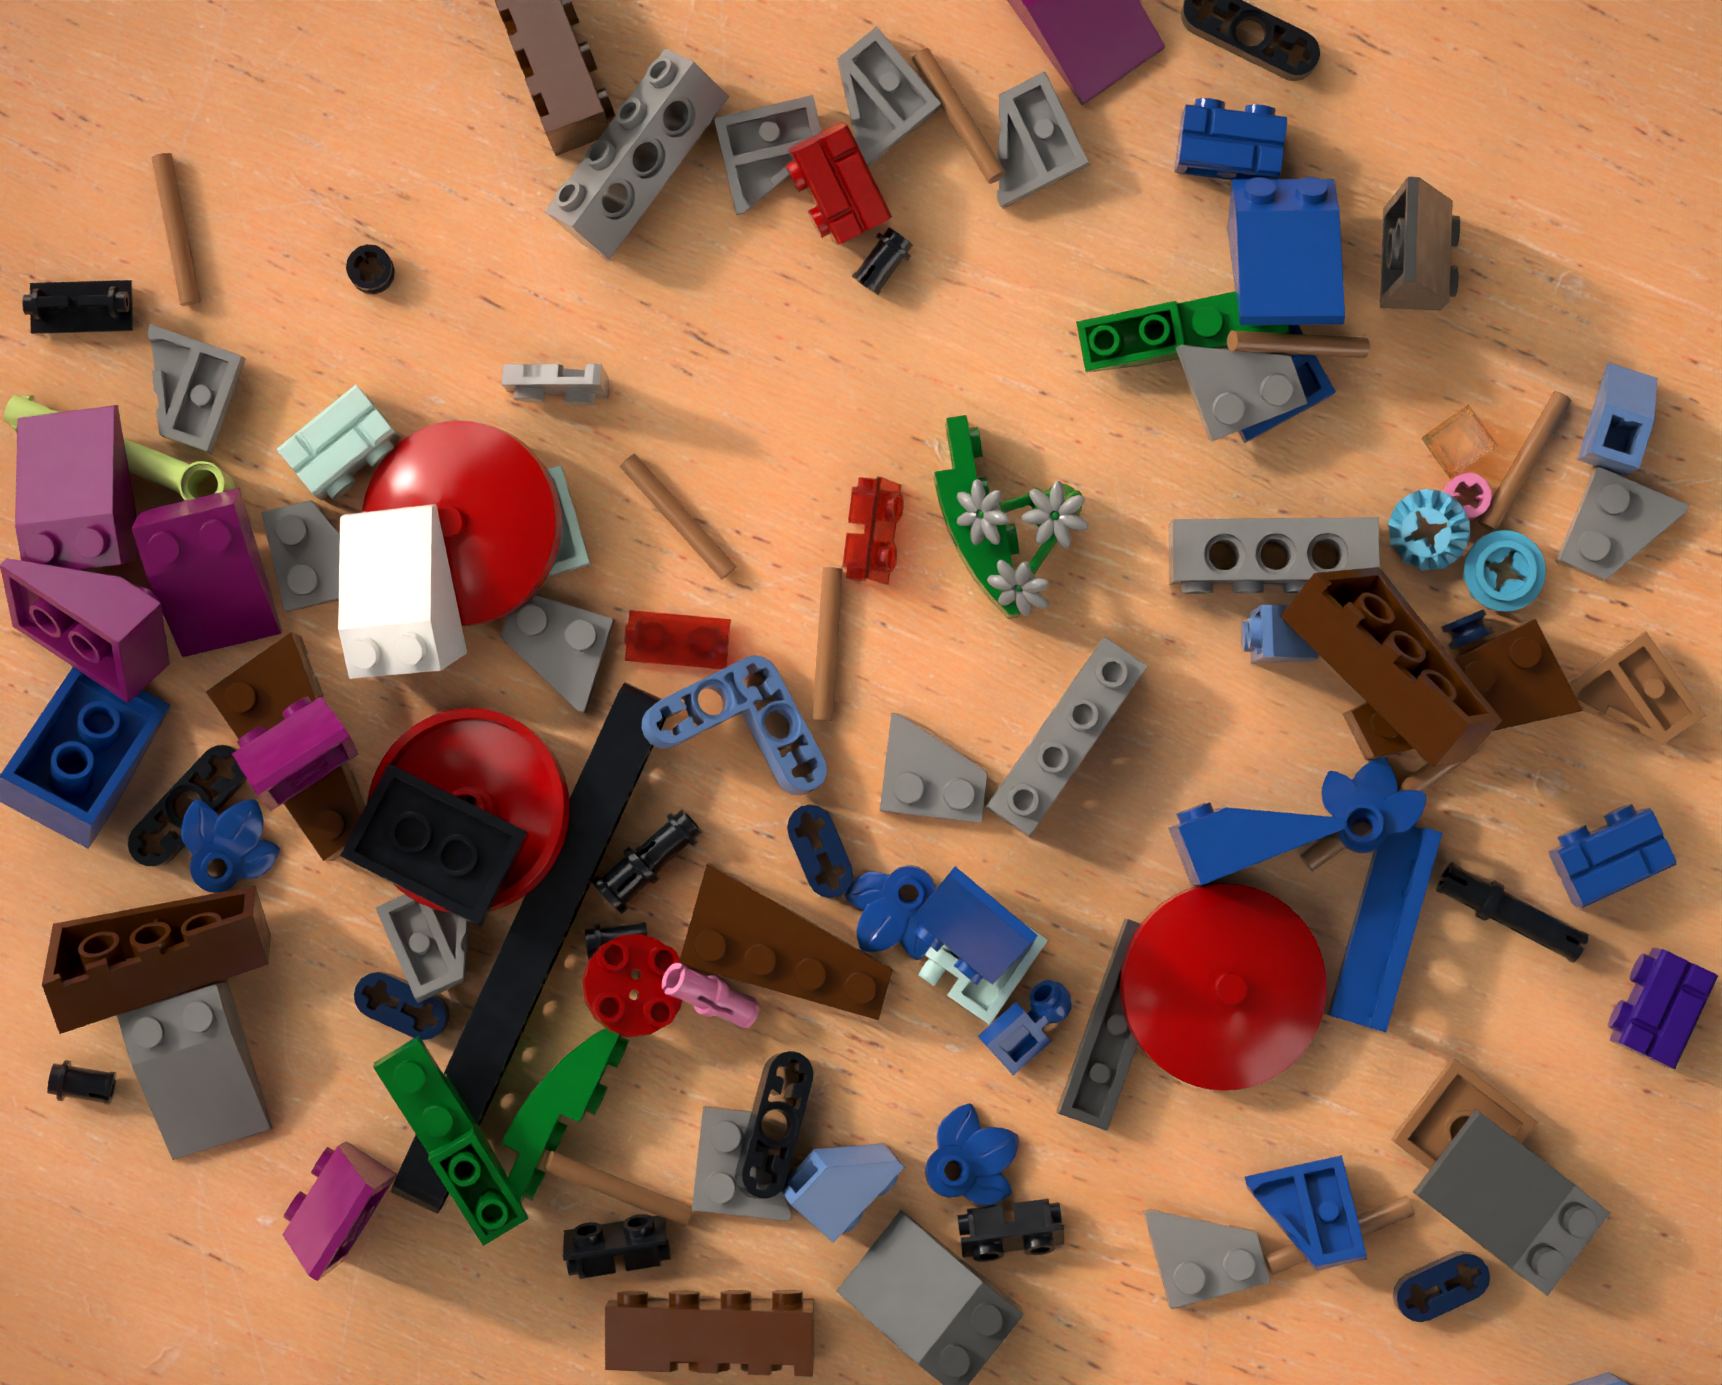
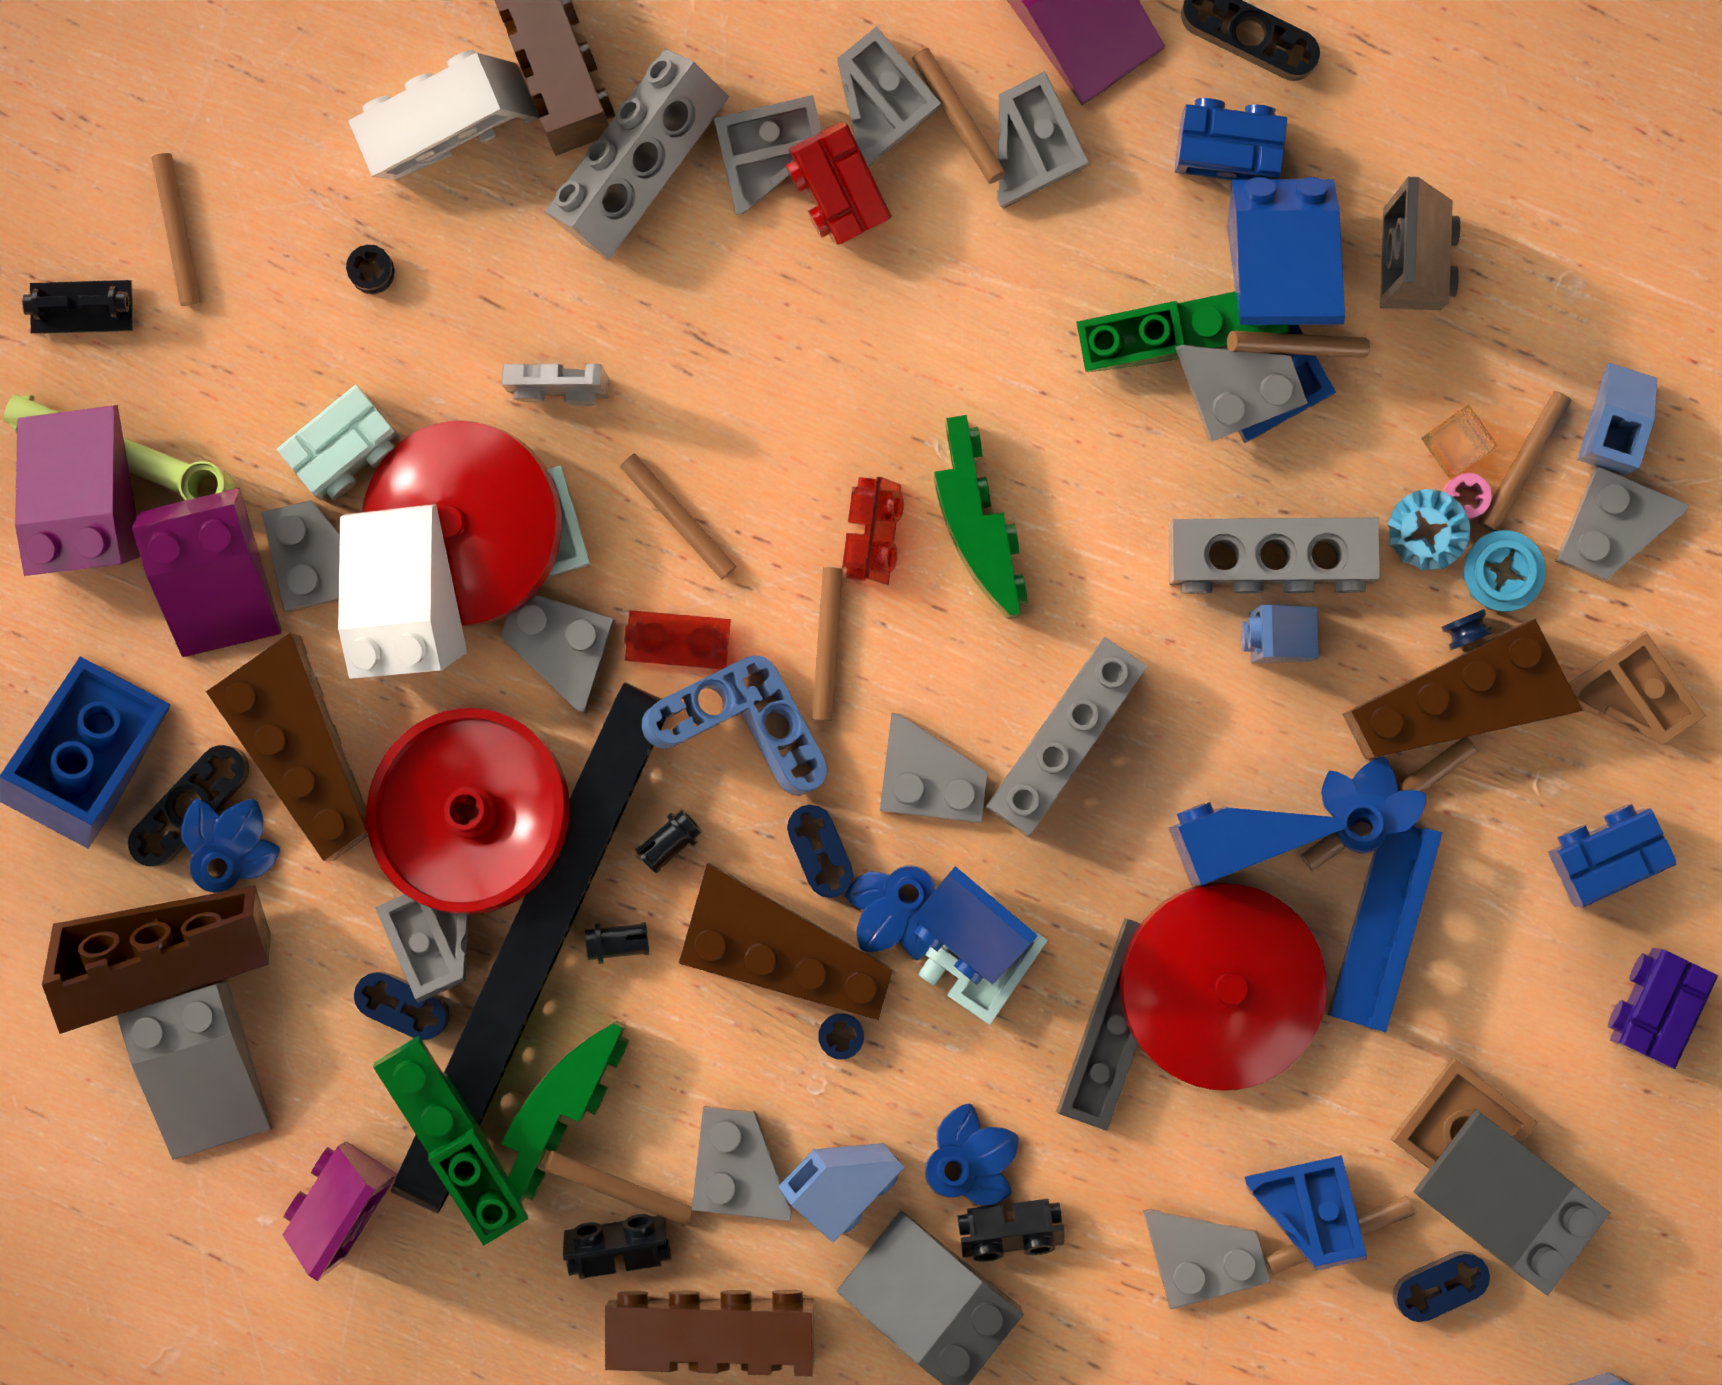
magenta slope [0,558,170,703] -> none
black pin [47,1060,117,1105] -> none
light grey wing [148,324,246,454] -> none
magenta slope [232,696,359,812] -> none
black plate [340,764,529,927] -> none
red plate [582,934,683,1037] -> none
black bush [591,846,660,914] -> none
bright pink pin [662,963,759,1029] -> none
black beam [735,1051,814,1199] -> none
black pin [852,227,913,295] -> none
light grey plant [957,479,1088,616] -> none
blue plate [978,980,1072,1076] -> none
reddish brown wedge [1280,567,1502,767] -> none
black pin [1436,862,1589,963] -> none
none -> white wedge [348,50,540,180]
none -> dark blue bush [818,1014,864,1059]

